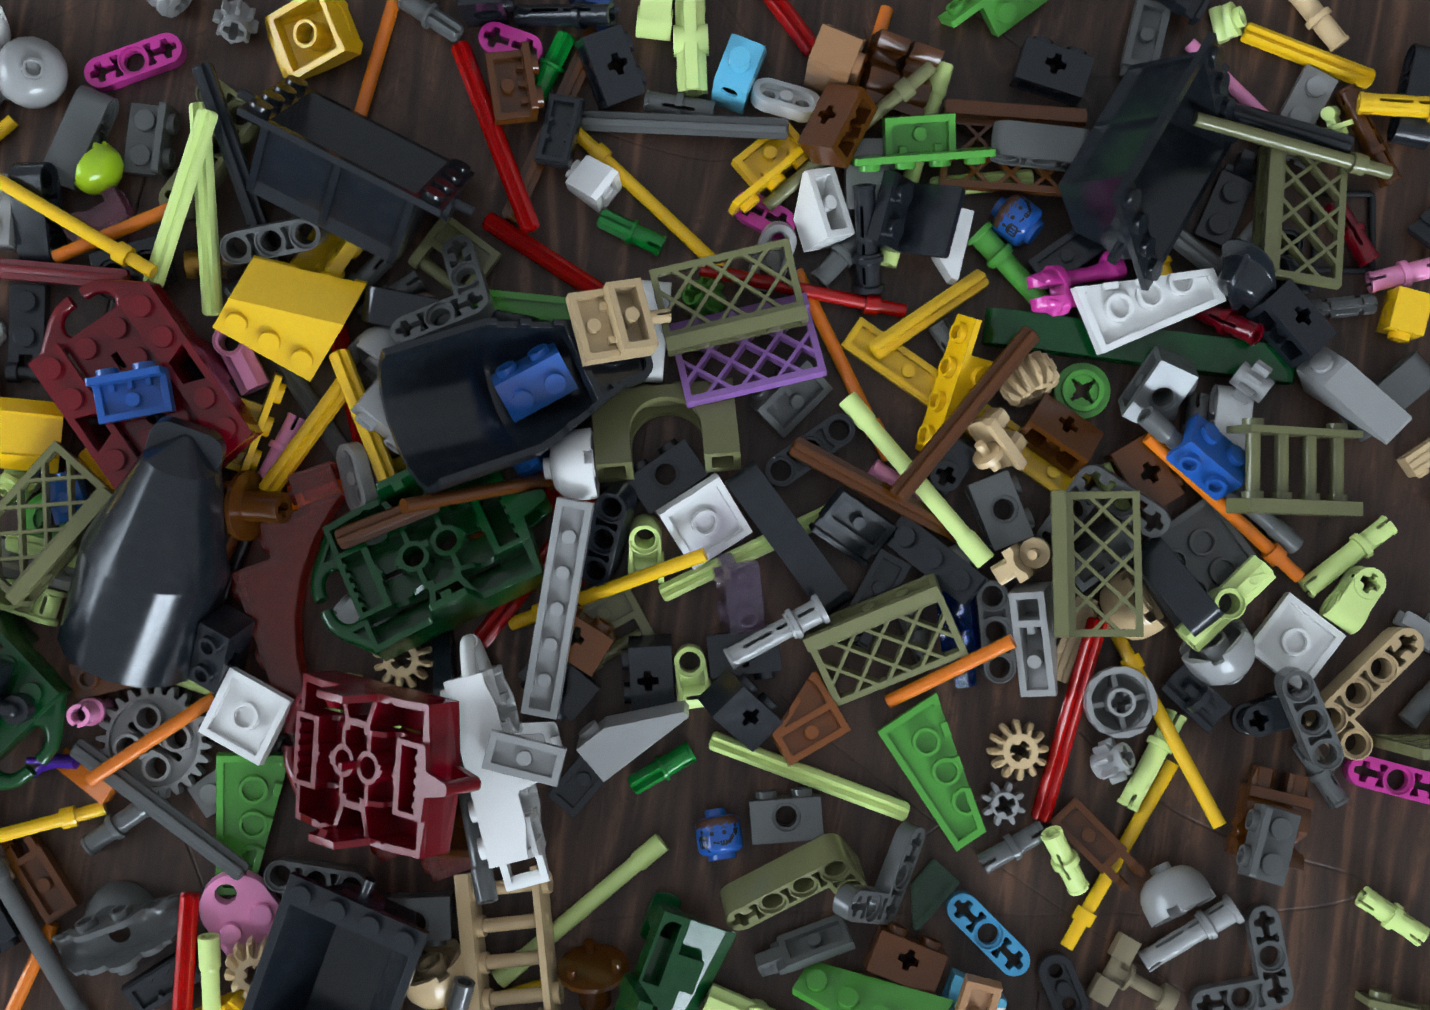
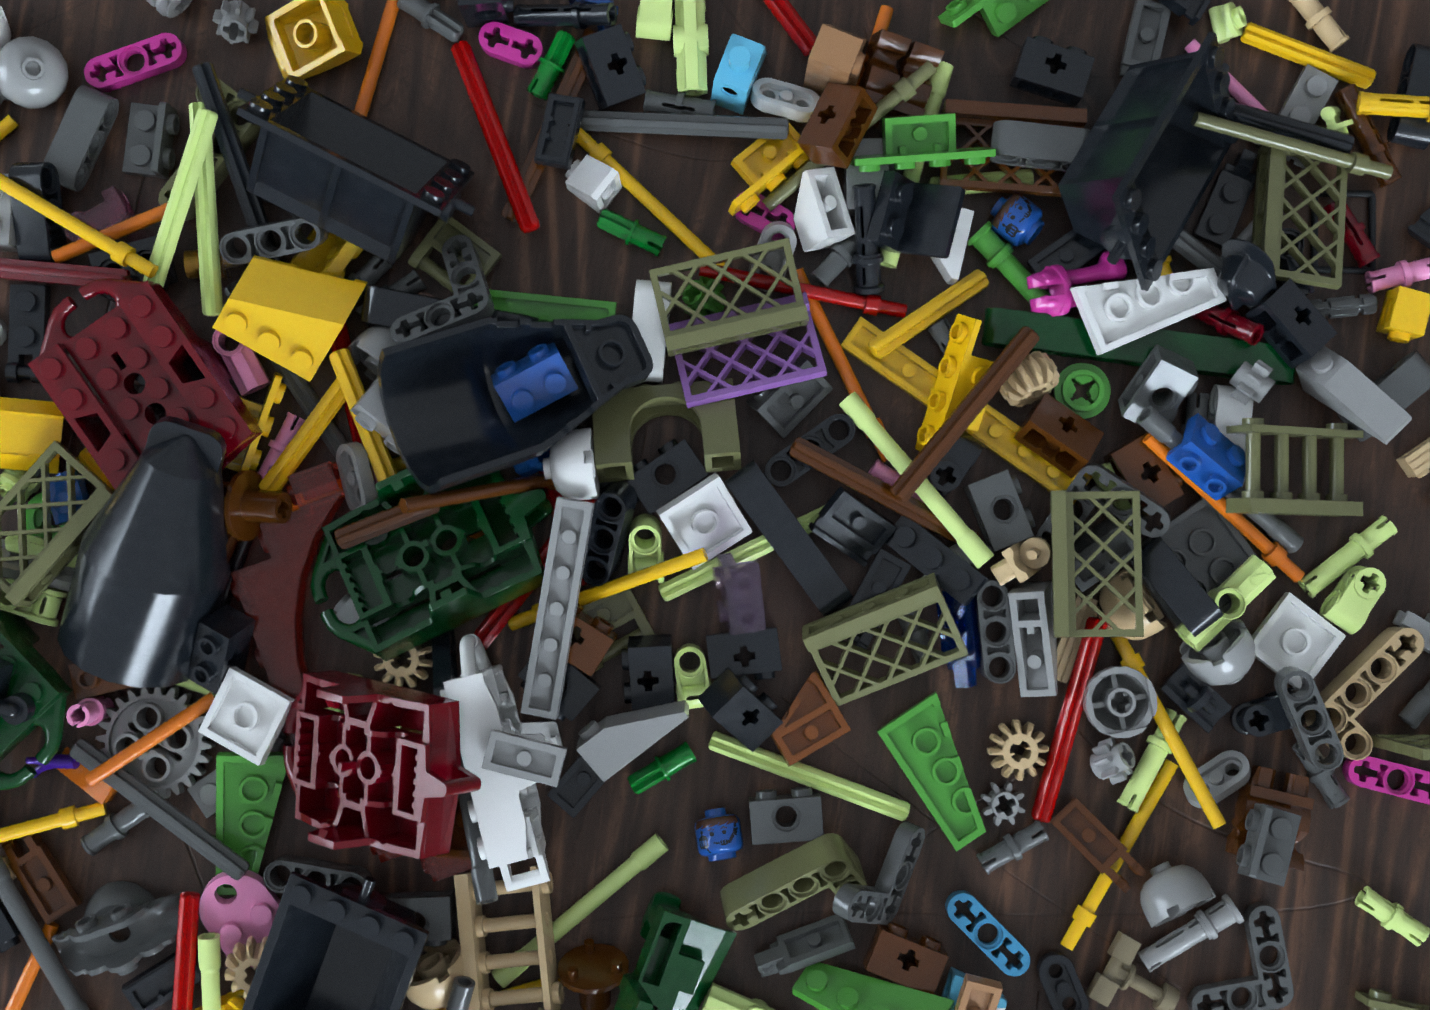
lime hair [74,141,125,195] -> none
blue bracket [85,360,177,425] -> none
red axle [482,212,604,291] -> none
reddish brown bracket [485,41,544,126] -> none
tan plate [565,277,672,366] -> none
light grey pin [723,594,831,670] -> none
orange bar [885,634,1017,708] -> none
tile [909,857,961,932] -> none
tan hips [967,408,1028,472] -> none
yellowish green pin [1040,825,1090,896] -> none
none -> light grey plate [1183,750,1251,808]

